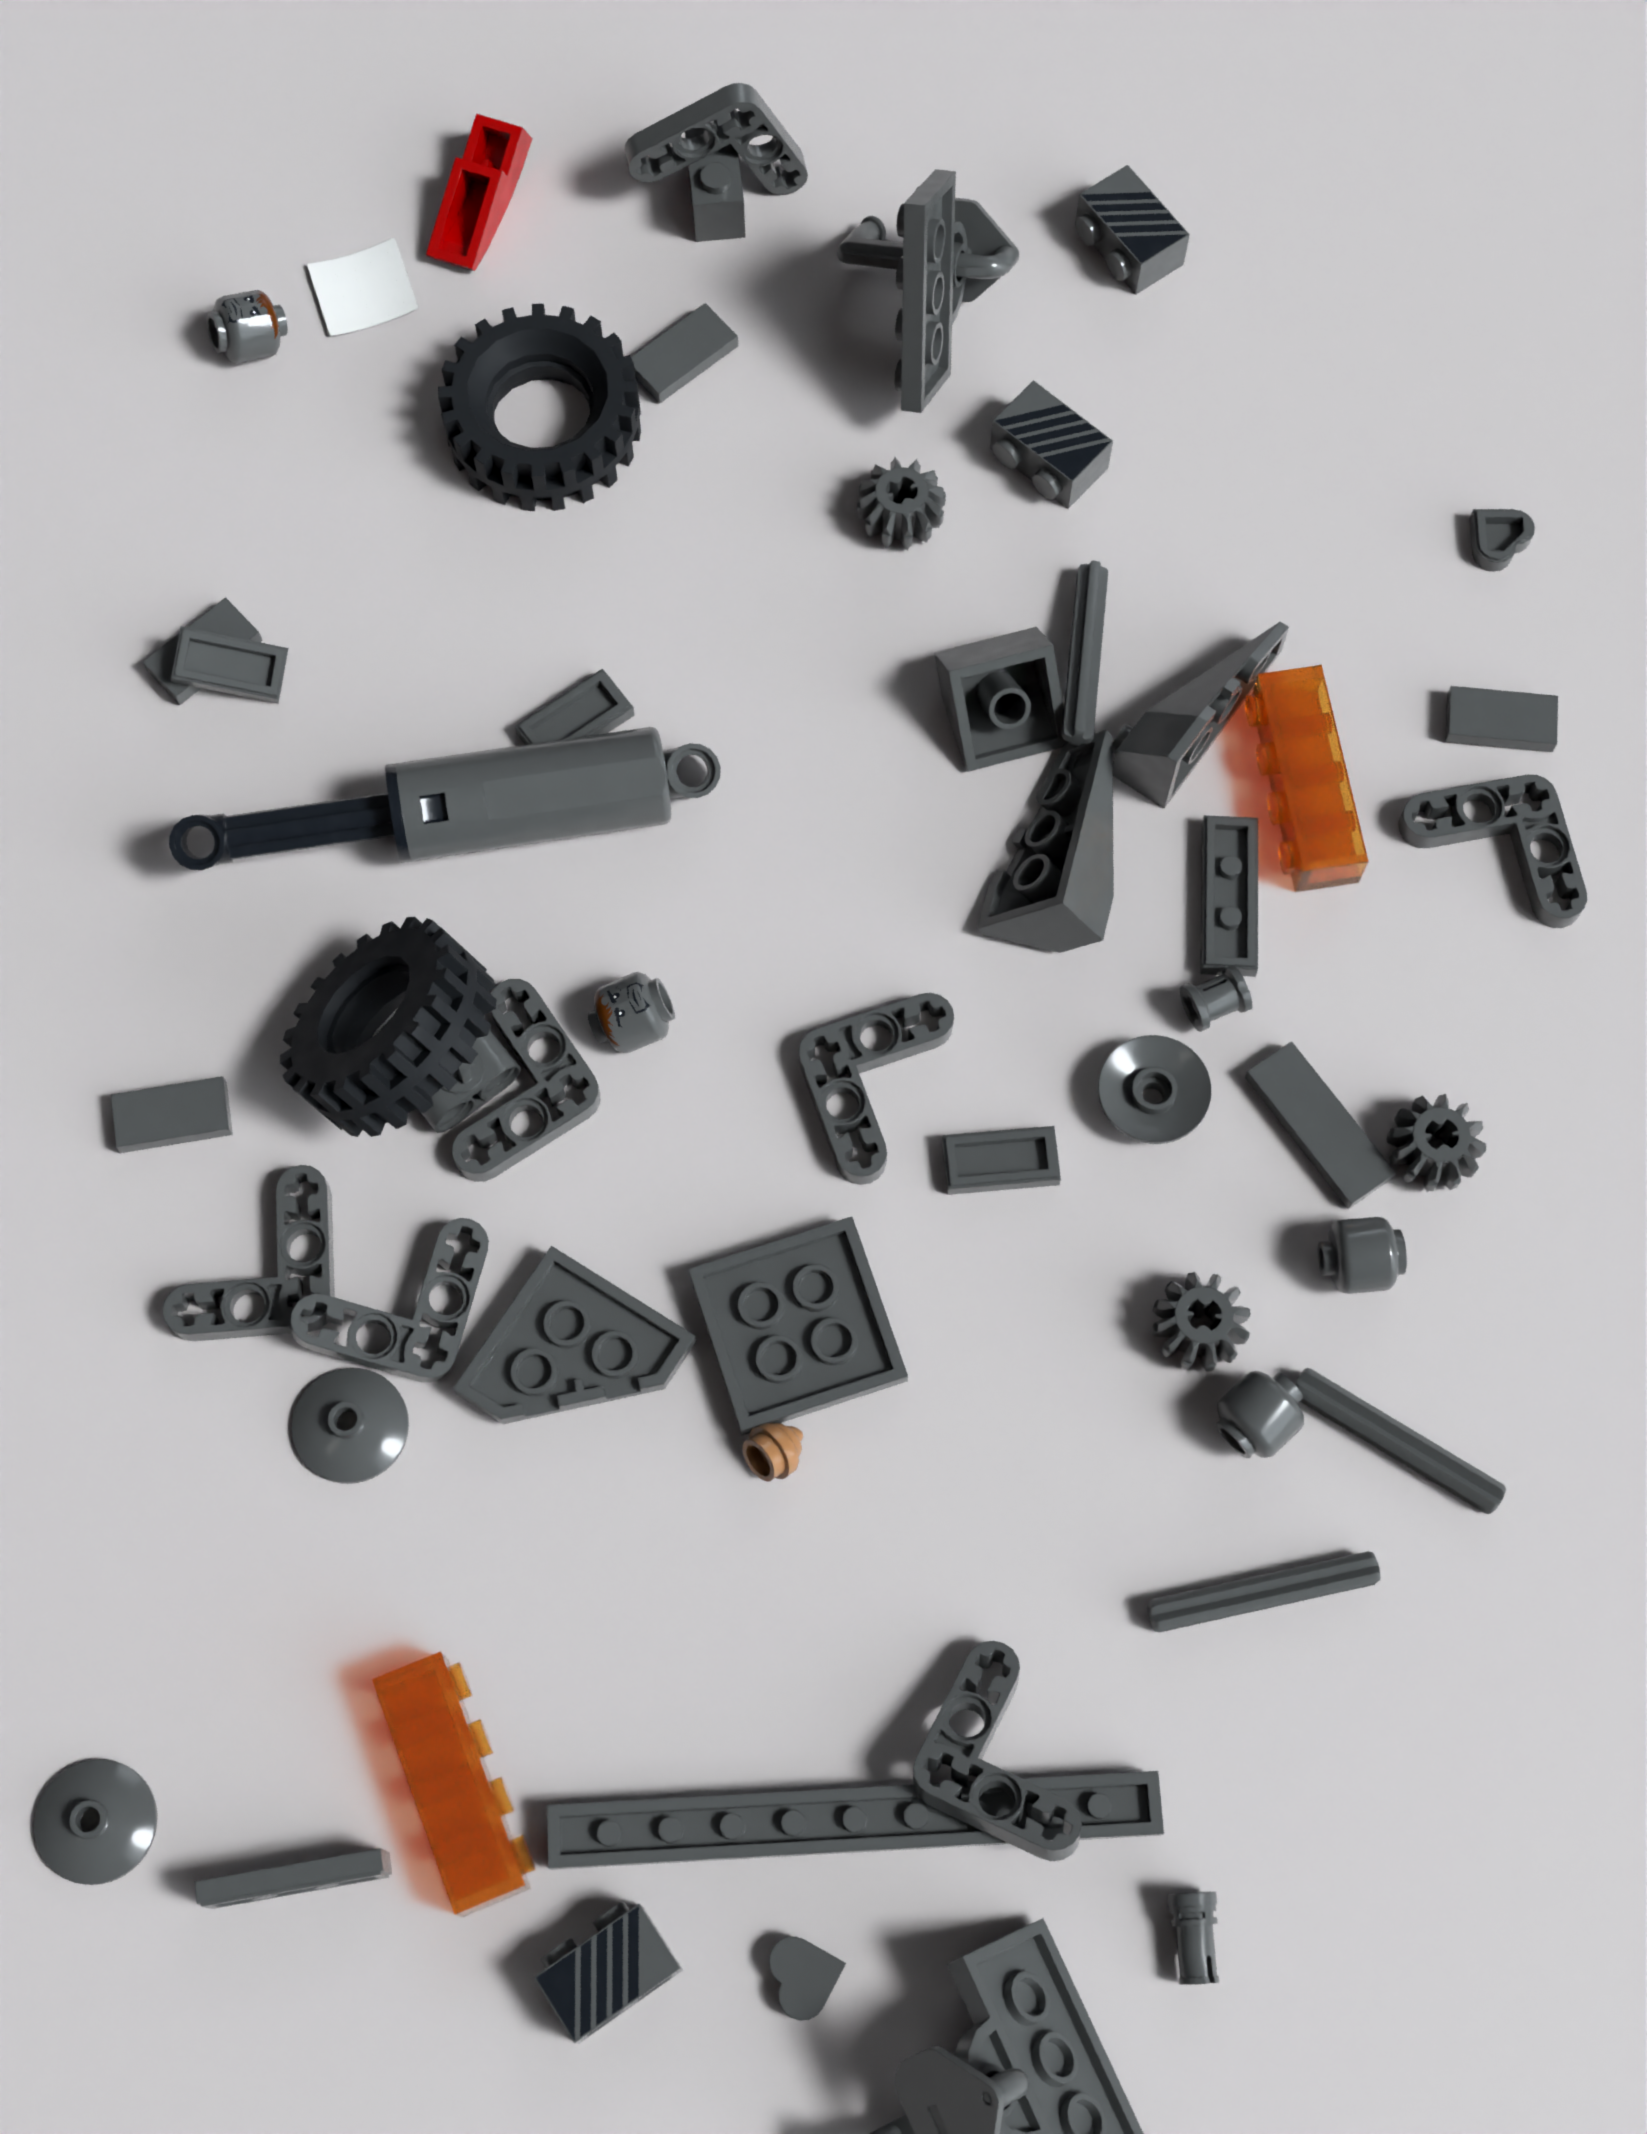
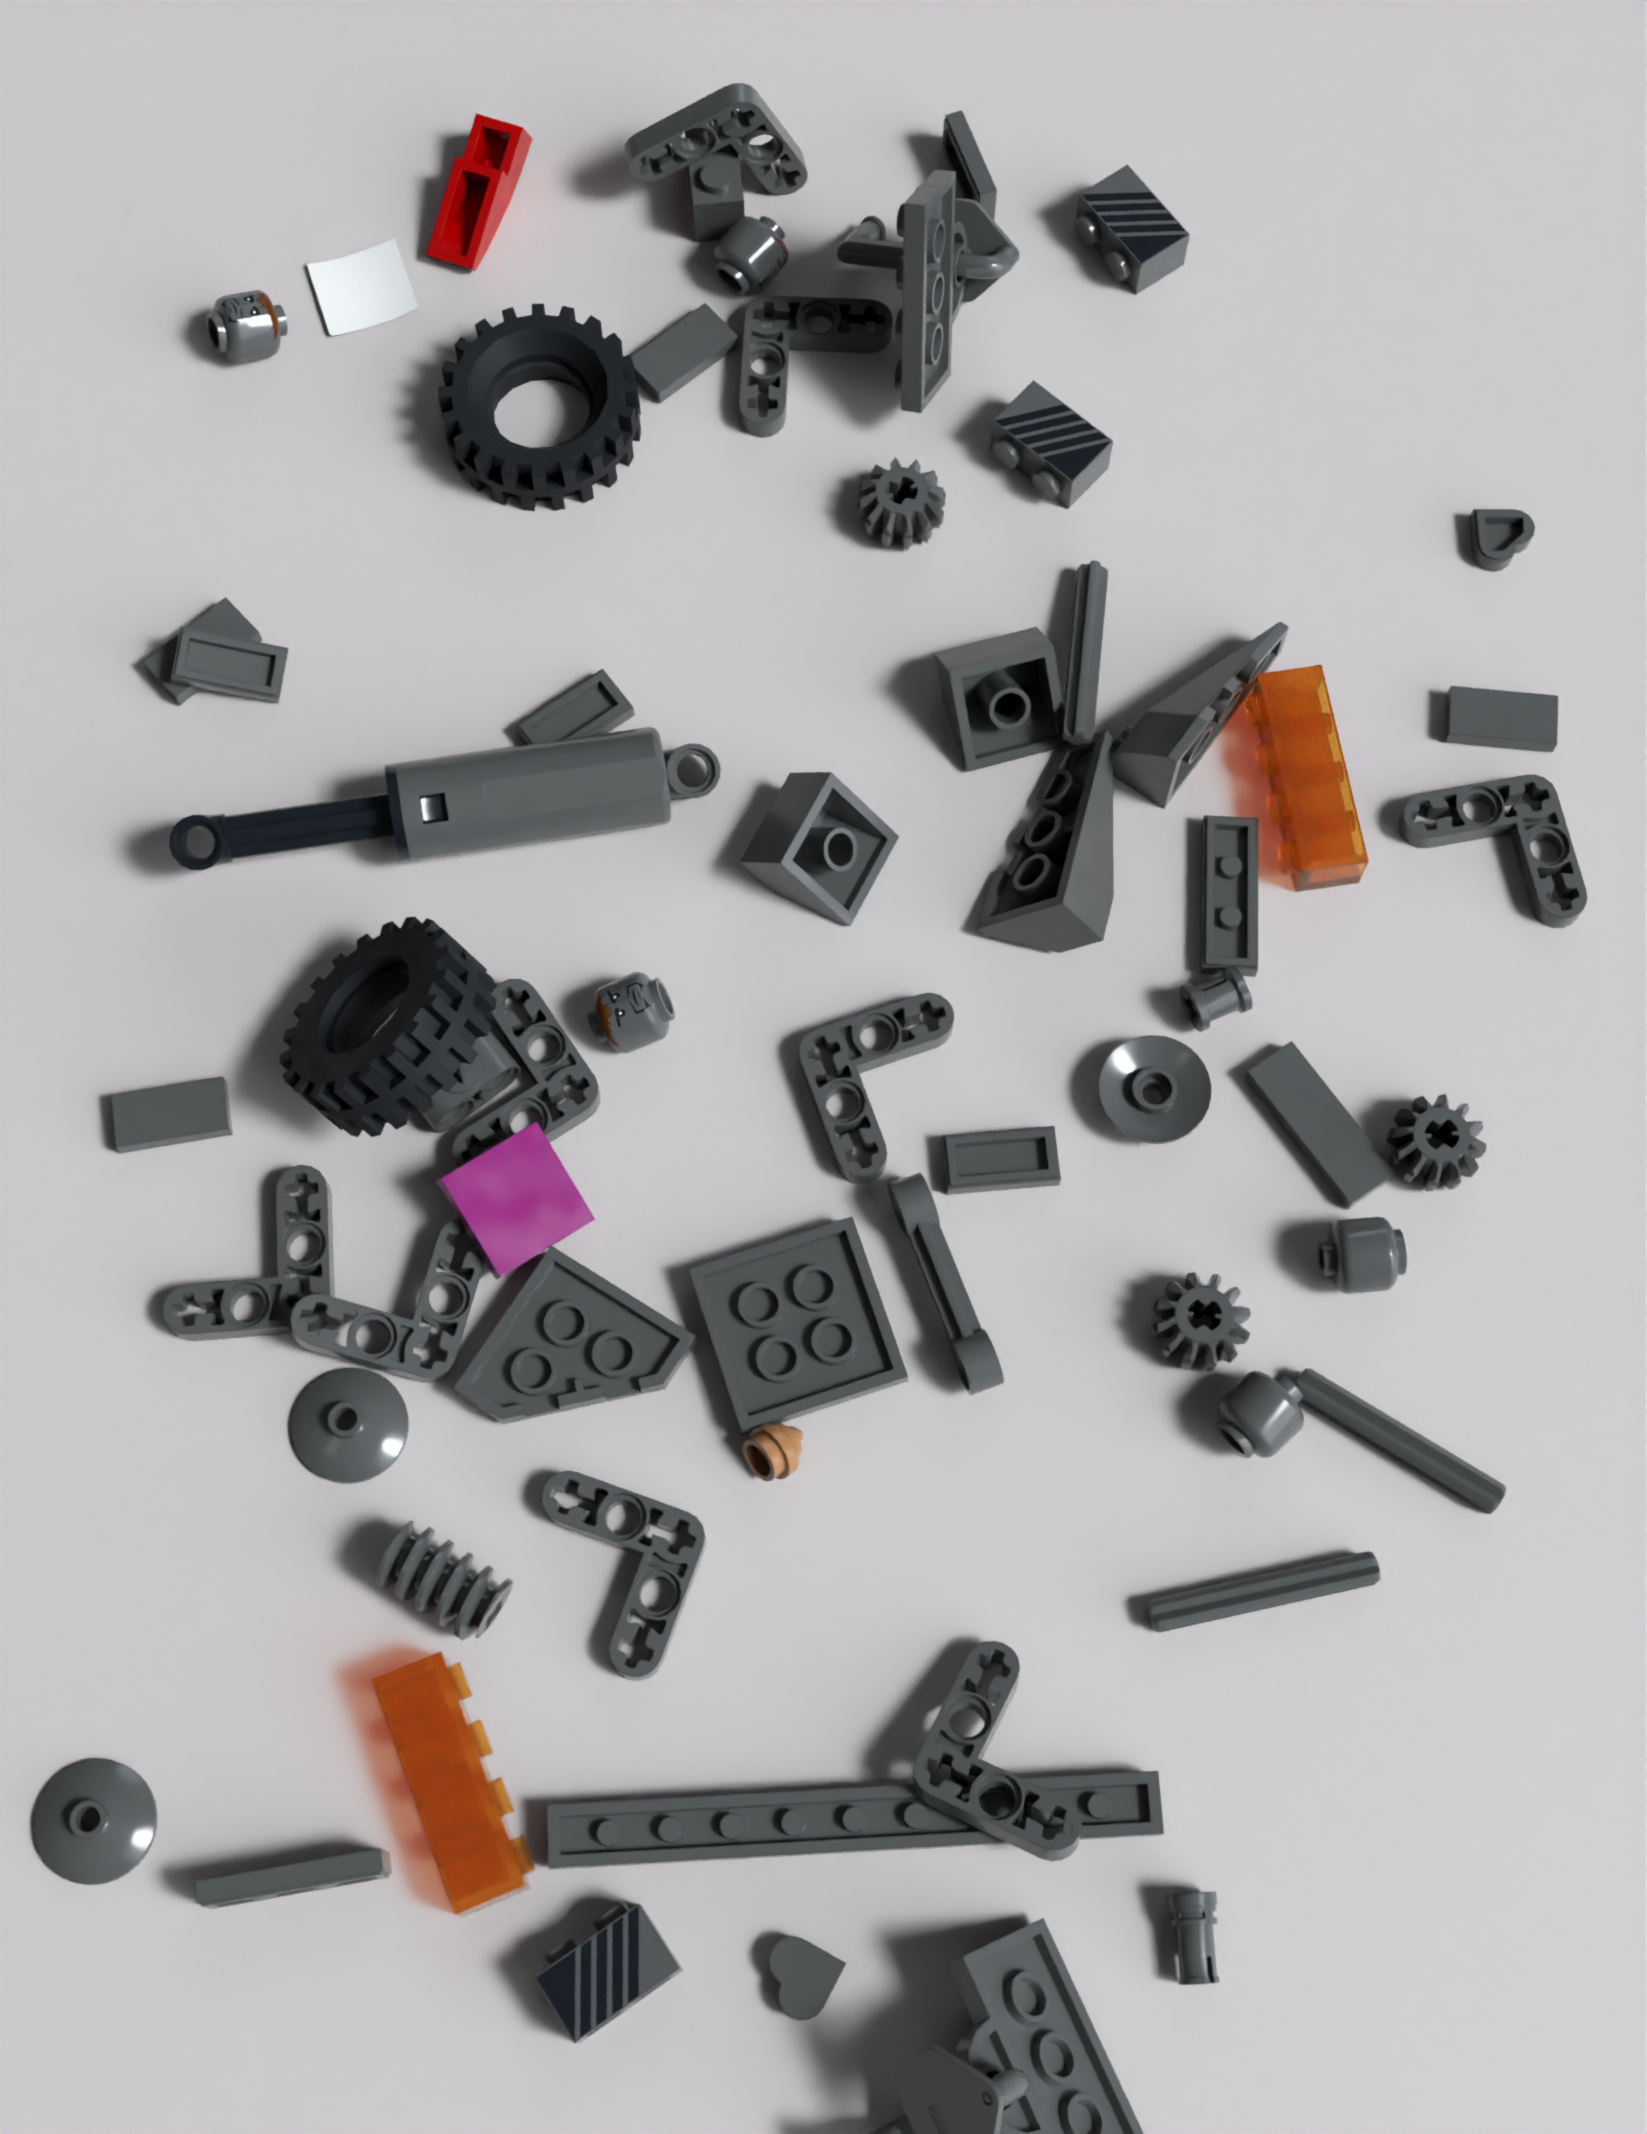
none -> dark grey piece [375,1520,513,1640]
none -> magenta tile [437,1121,595,1279]
none -> dark grey beam [541,1471,706,1681]
none -> dark grey head [713,216,788,295]
none -> dark grey beam [739,295,893,438]
none -> dark grey slope [740,772,899,926]
none -> dark grey piece [887,1172,1004,1396]
none -> dark grey tile [942,110,997,220]

